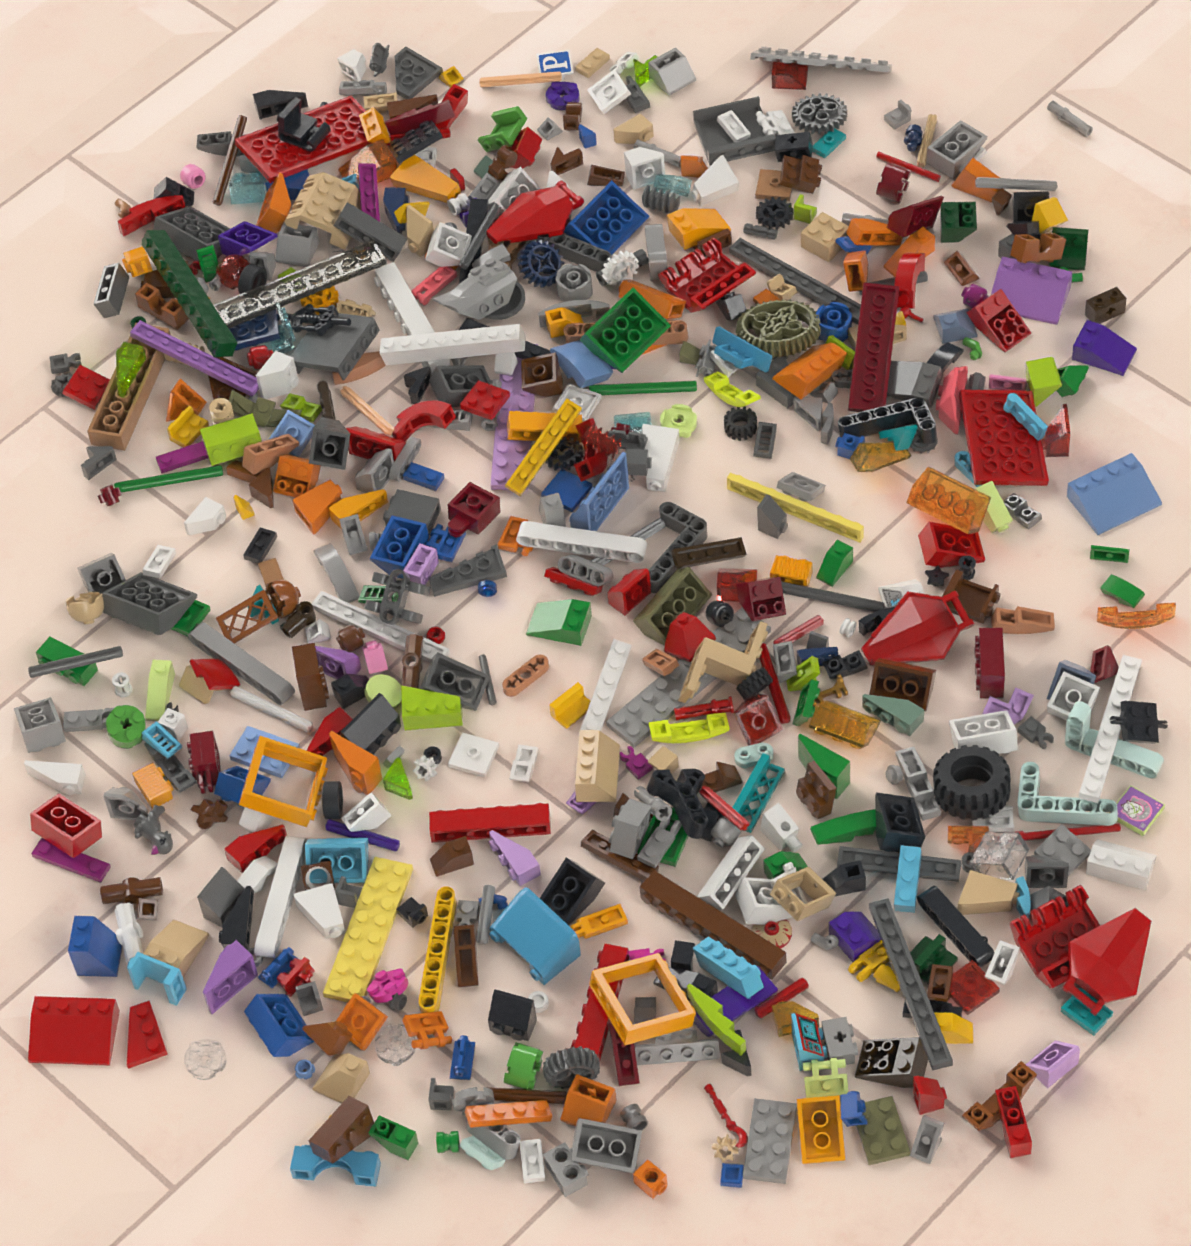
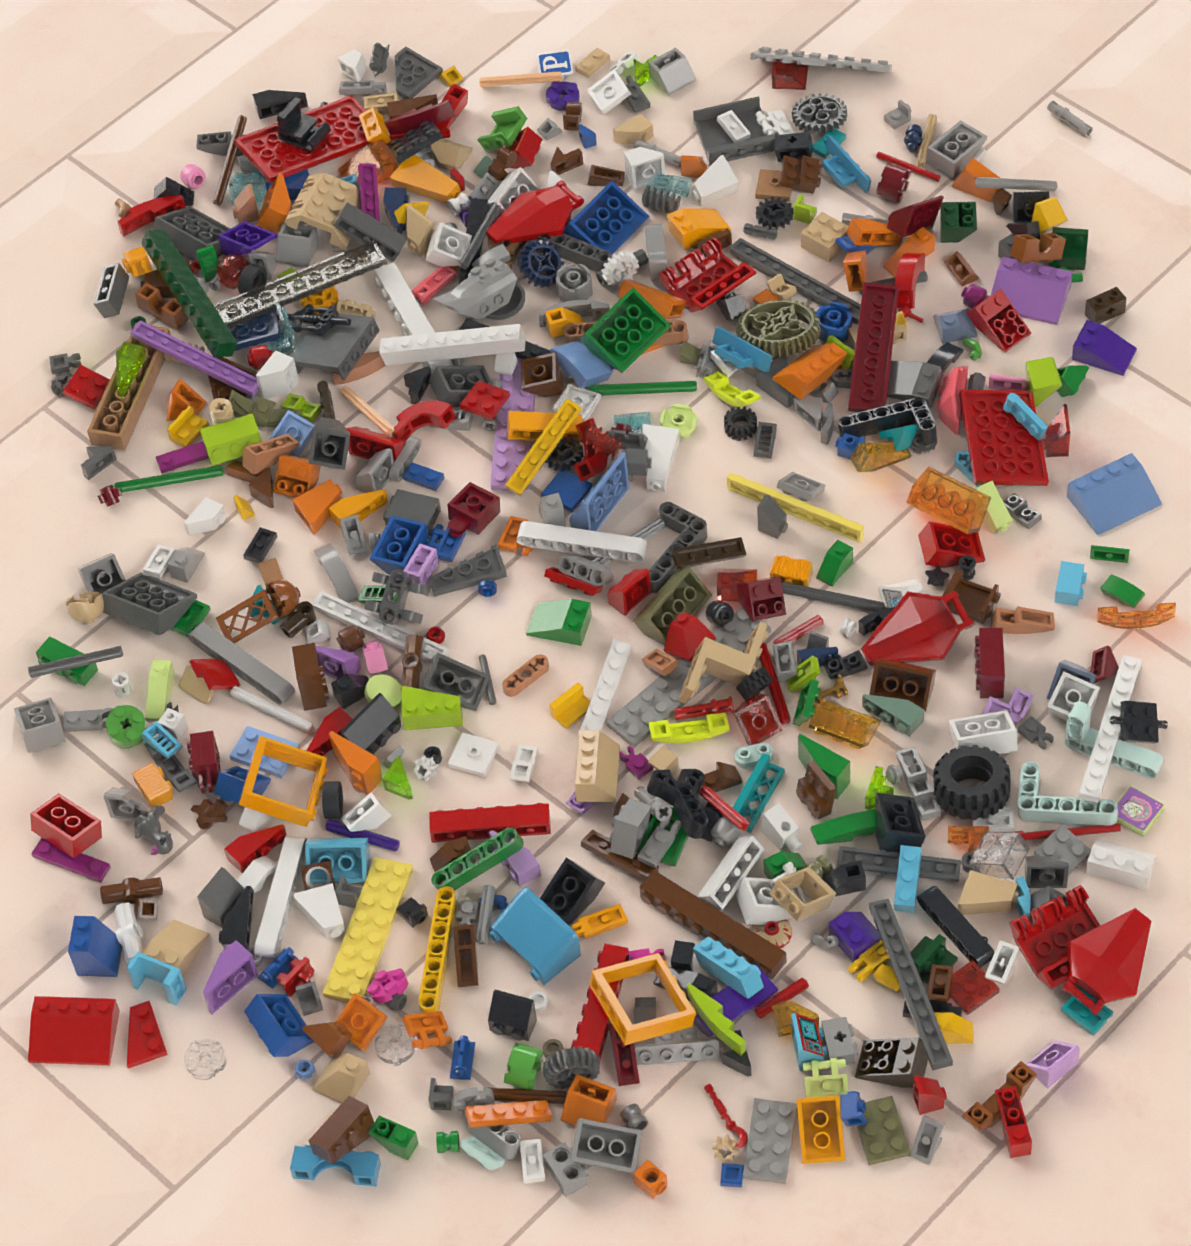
white slope [24,760,86,795] -> none
none -> light grey slope [168,547,205,583]
none -> nougat slope [232,184,259,224]
none -> tan slope [431,139,473,169]
none -> green beam [431,828,524,891]
none -> dark tan tile [543,1039,564,1058]
none -> olive wheel [805,855,833,879]
none -> dark azure bracket [822,136,871,193]
none -> clear neon green slope [865,766,894,810]
none -> medium azure brick [1055,561,1087,606]

